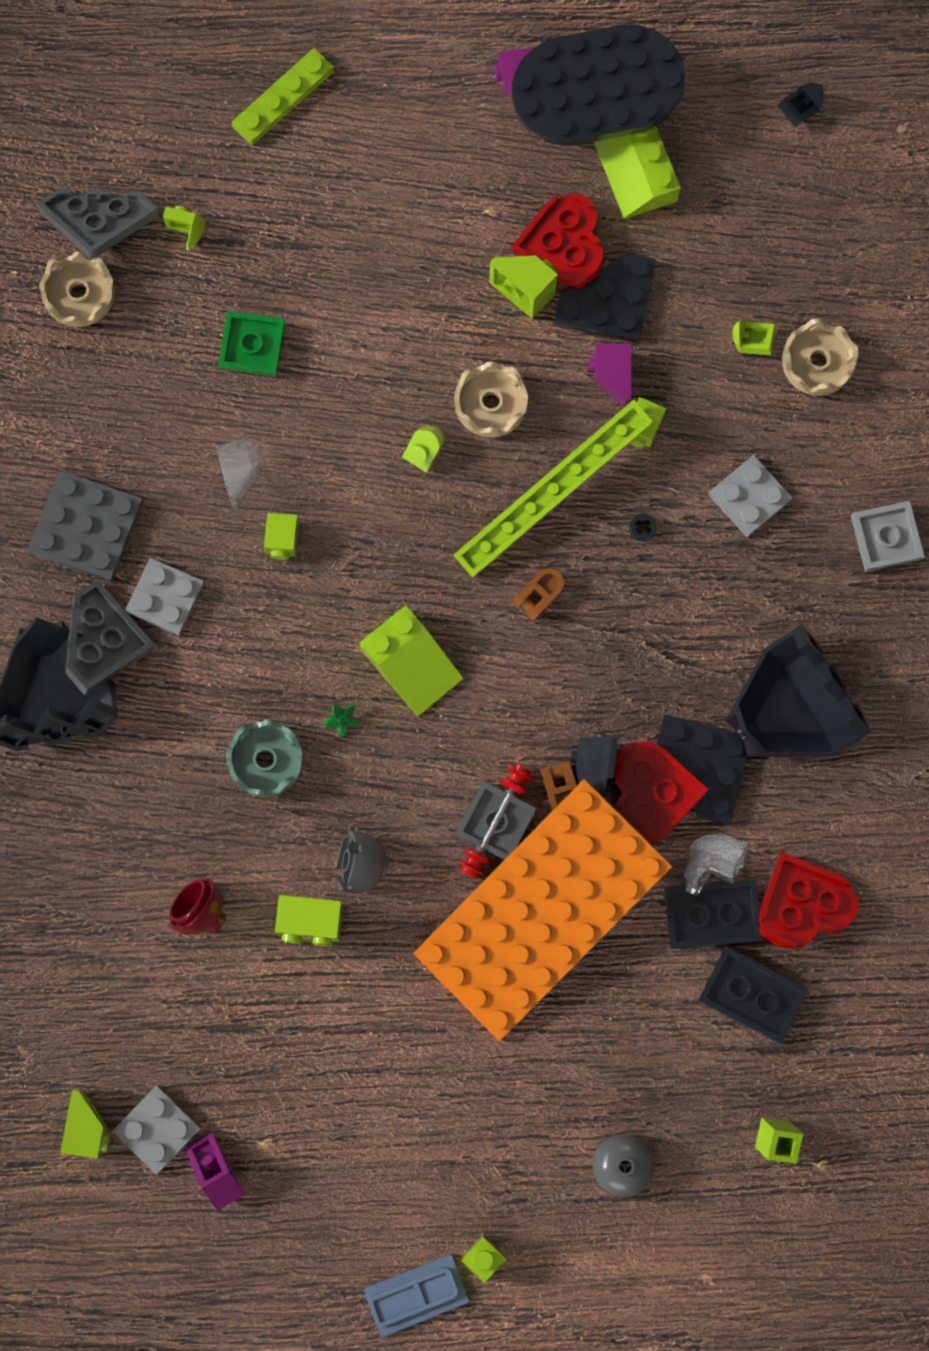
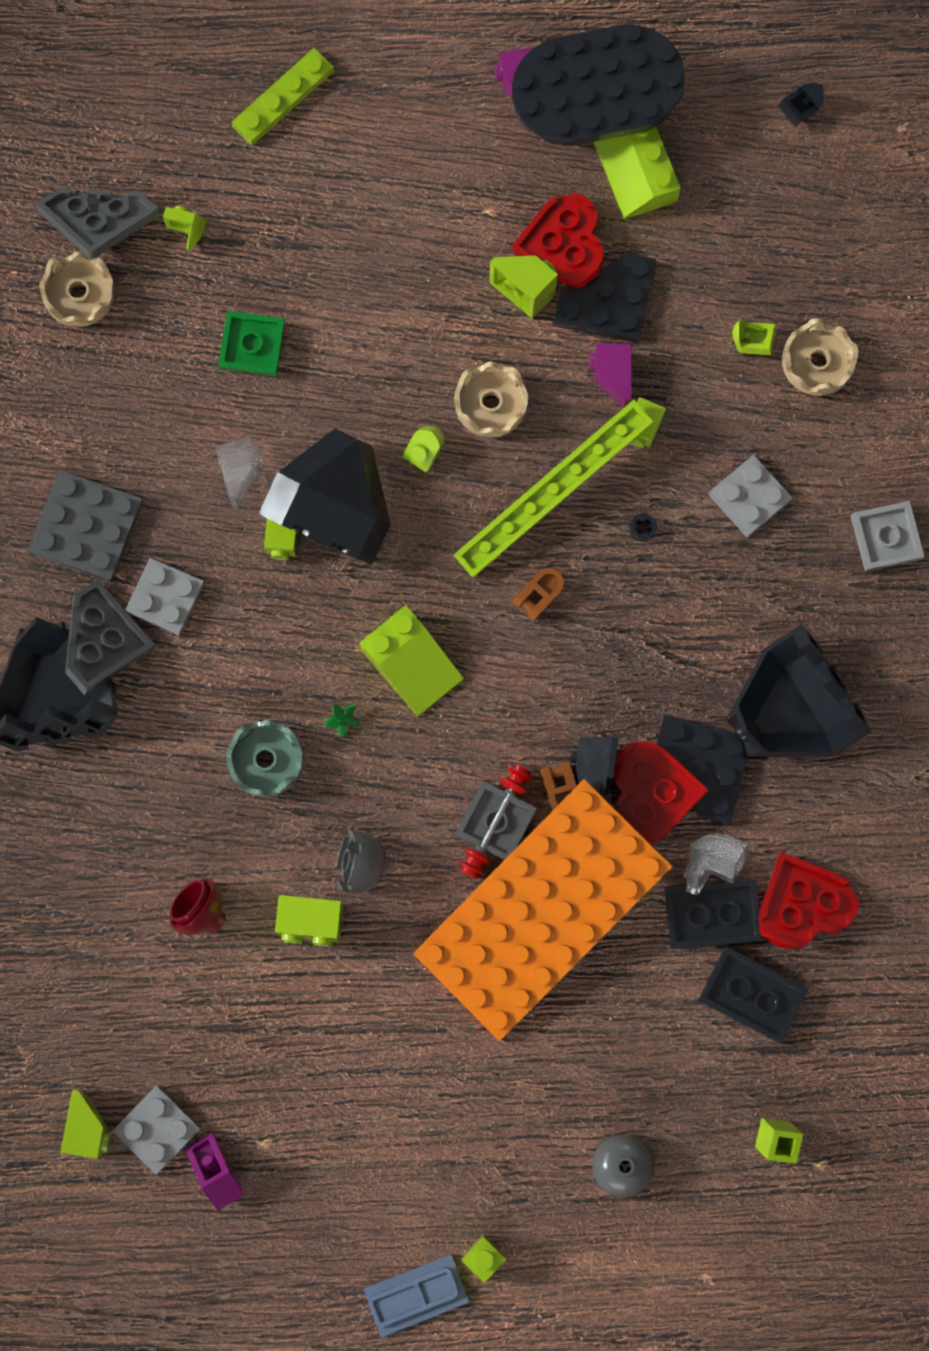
none -> black panel [259,428,391,565]

